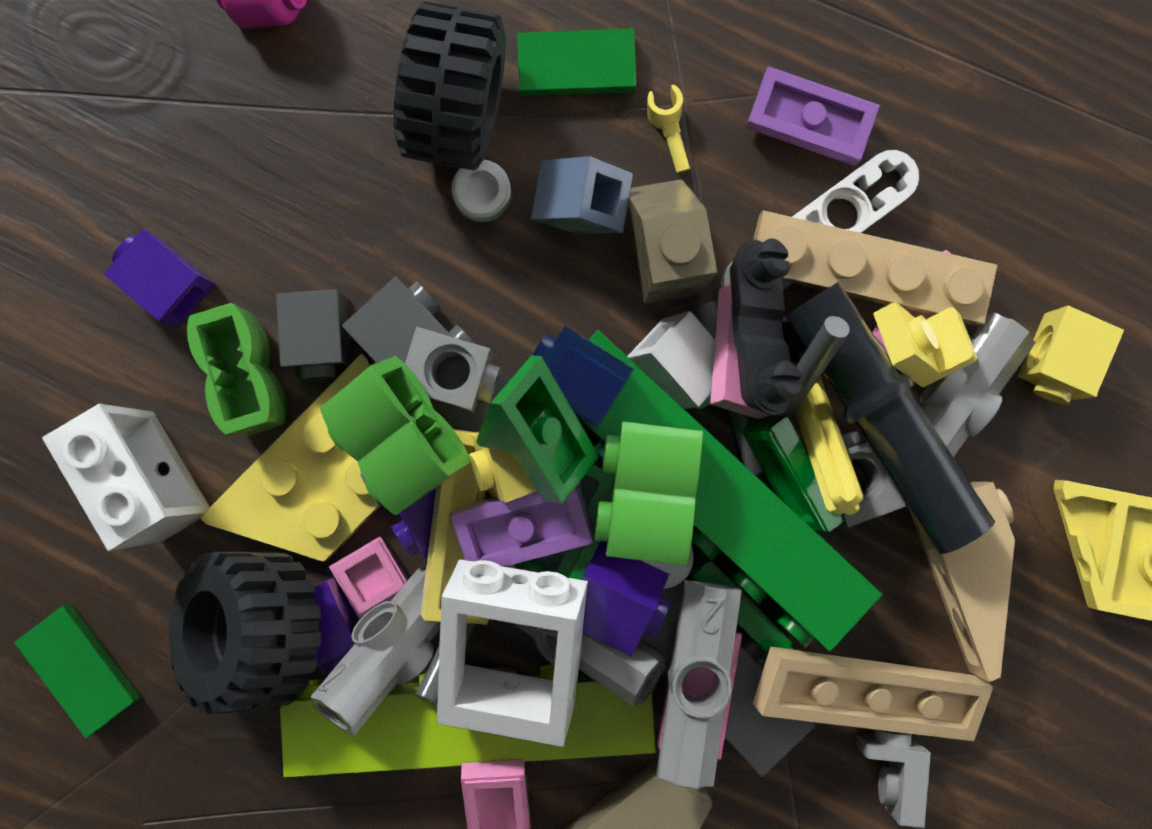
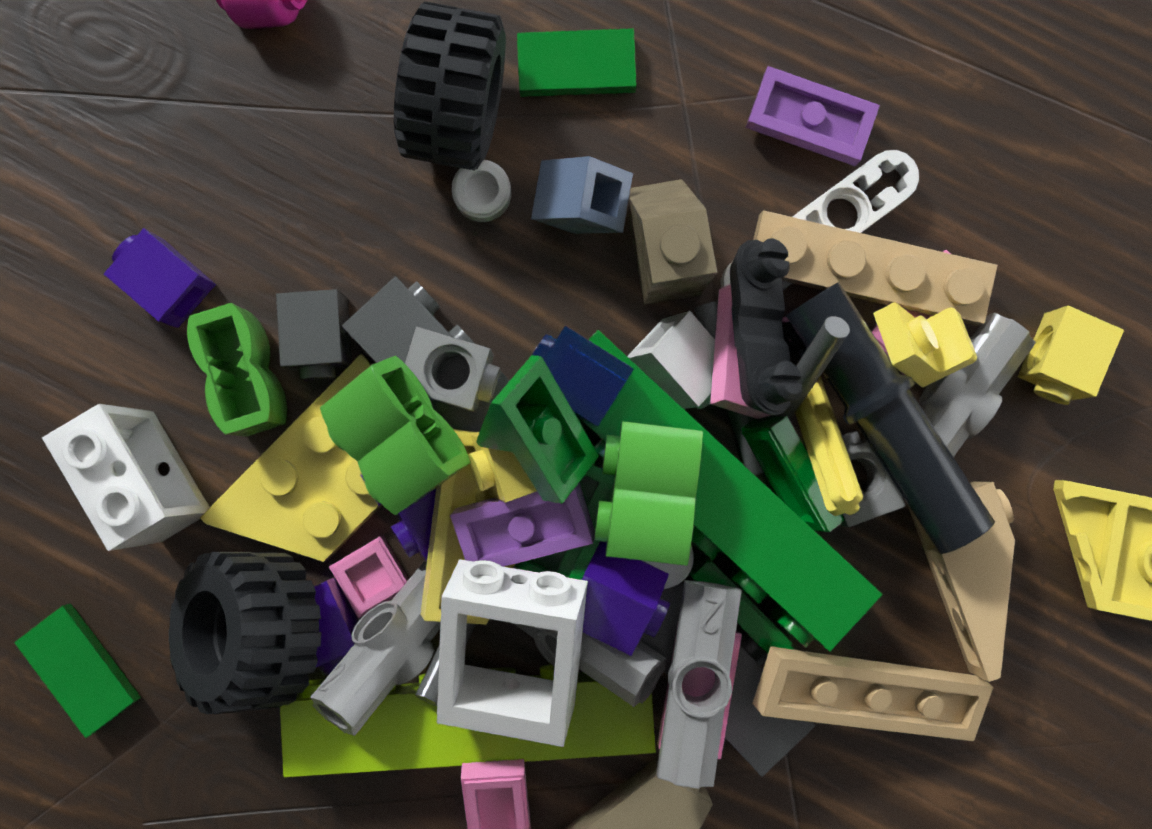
light yellow hand [647,85,690,173] -> none
light grey bracket [856,730,931,828] -> none

